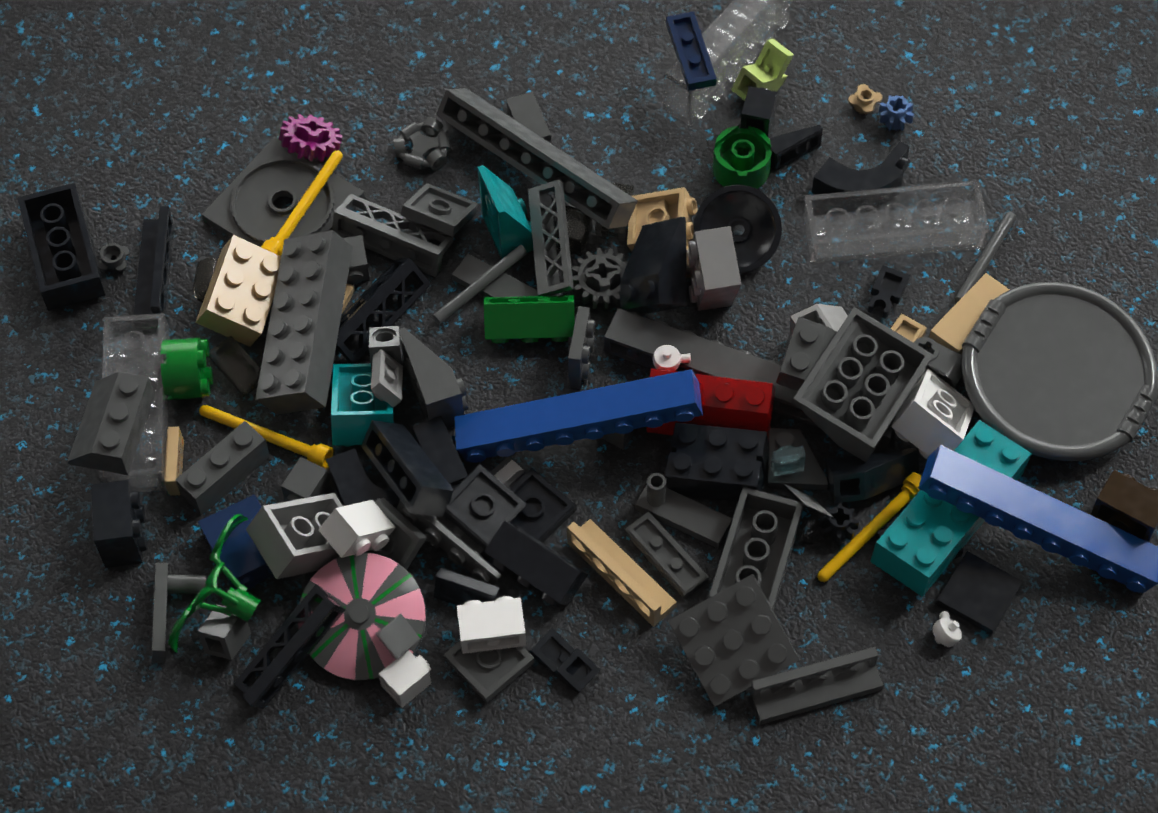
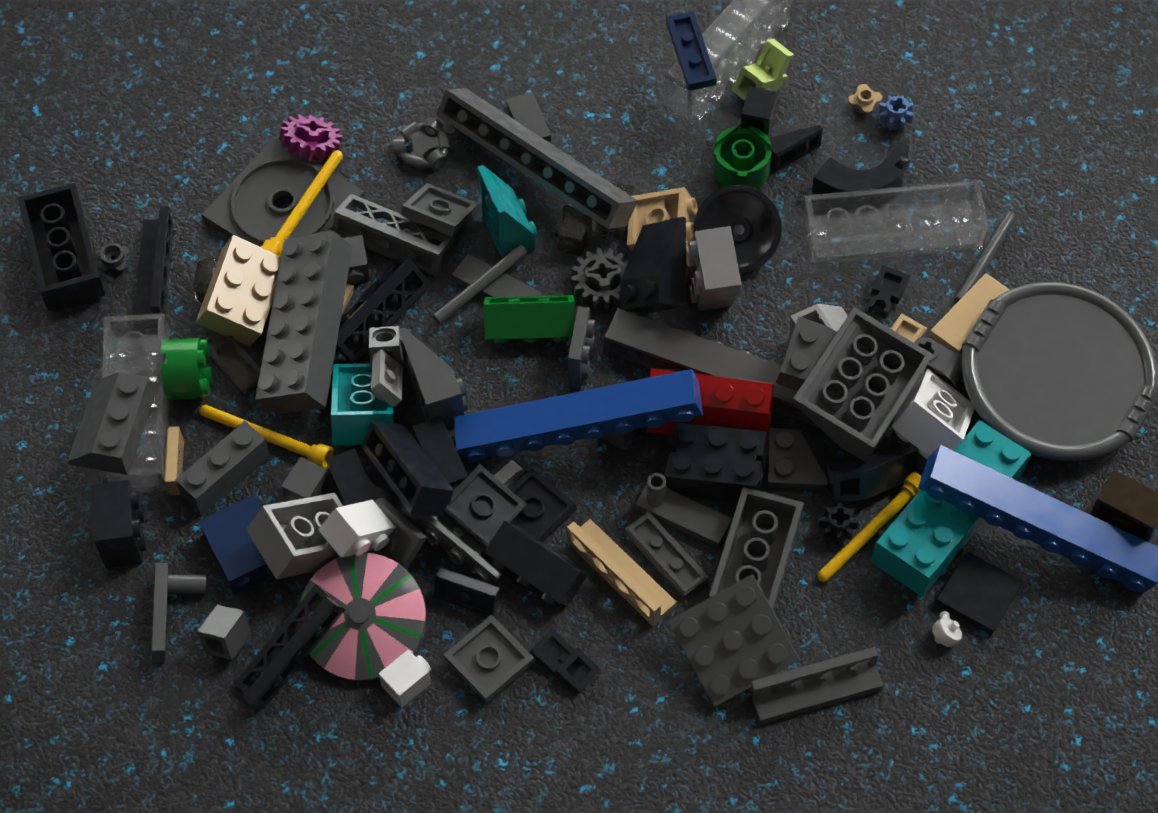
green plant [168,514,261,652] -> none
dark grey slope [375,613,420,660] -> none
white brick [457,596,526,654] -> none
dark grey fence [528,180,574,296] -> none
white piece [652,345,691,371] -> none
clear light blue plate [771,446,806,476] -> none
light grey sticker [784,484,833,517] -> none

